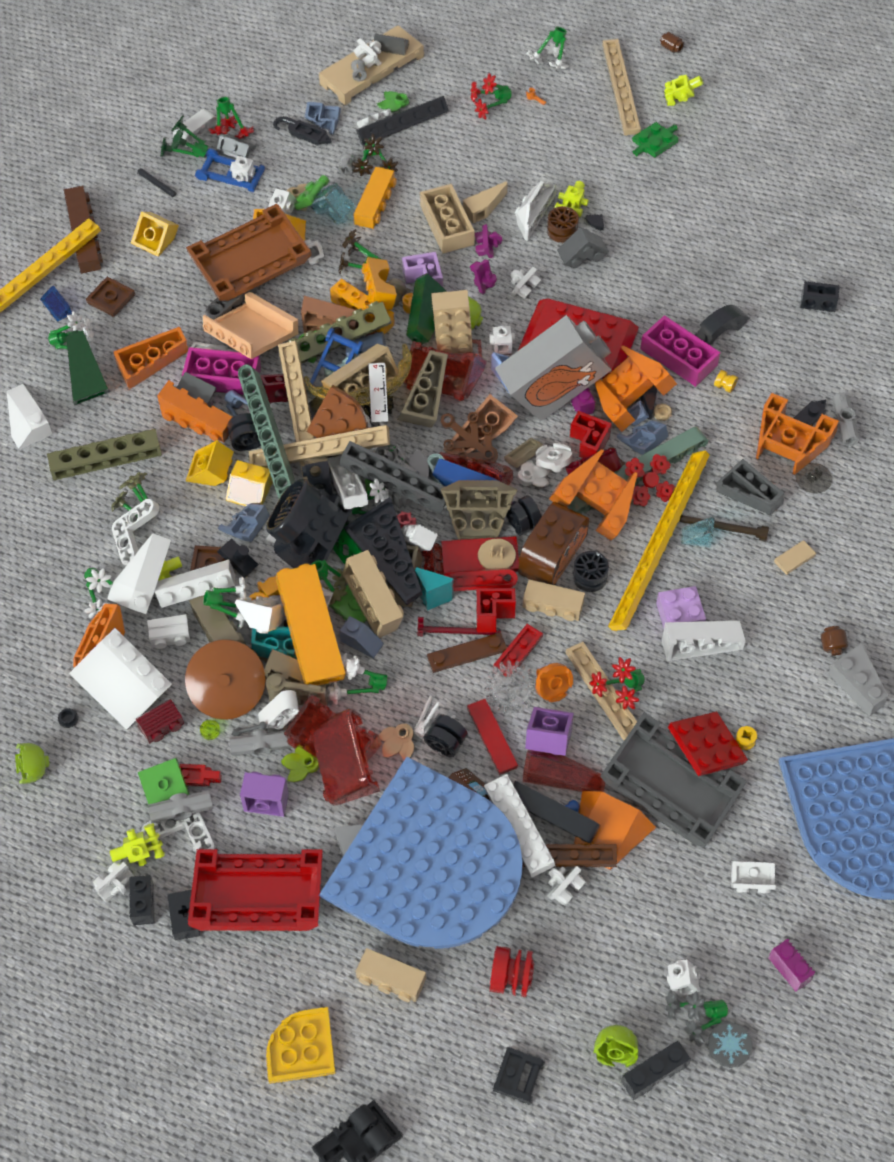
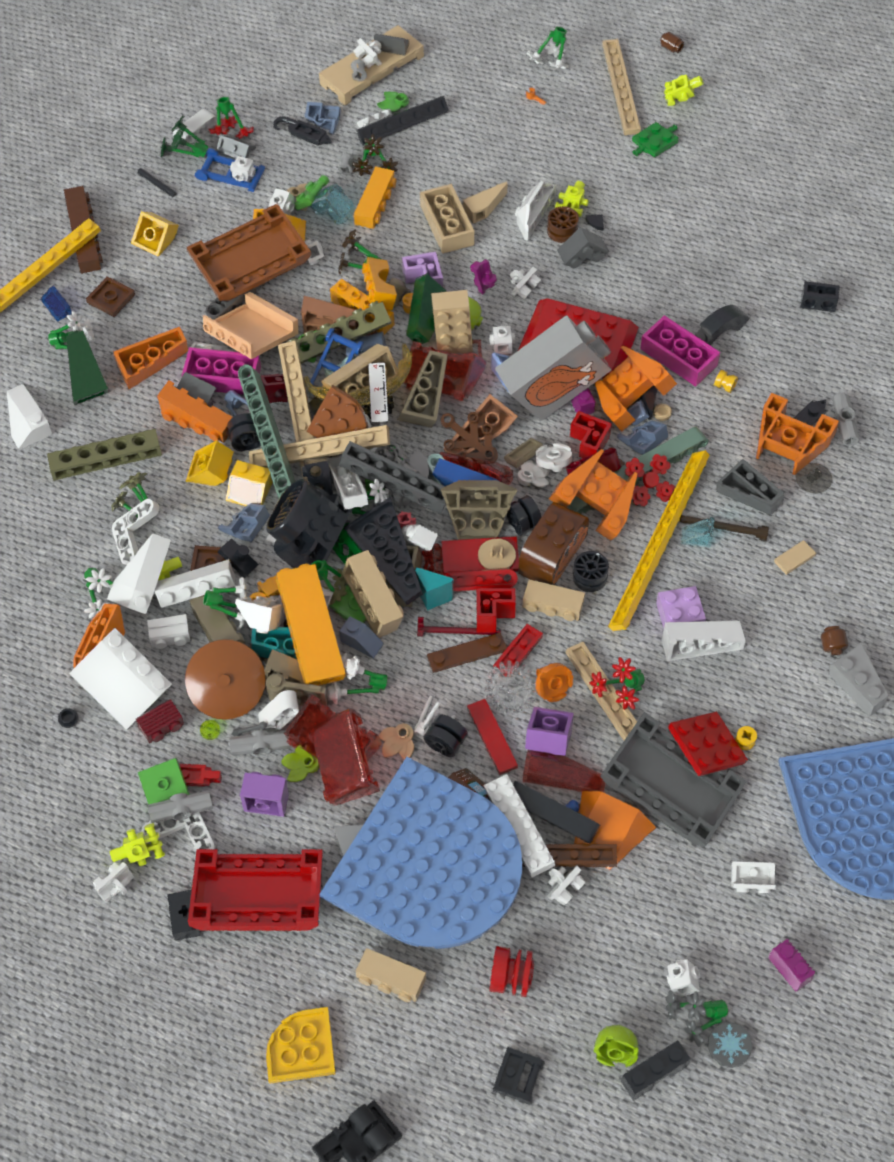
lime cylinder [15,743,49,784] -> none
black brick [129,875,155,926] -> none
plant [470,73,512,120] -> none
magenta hips [475,224,503,258] -> none

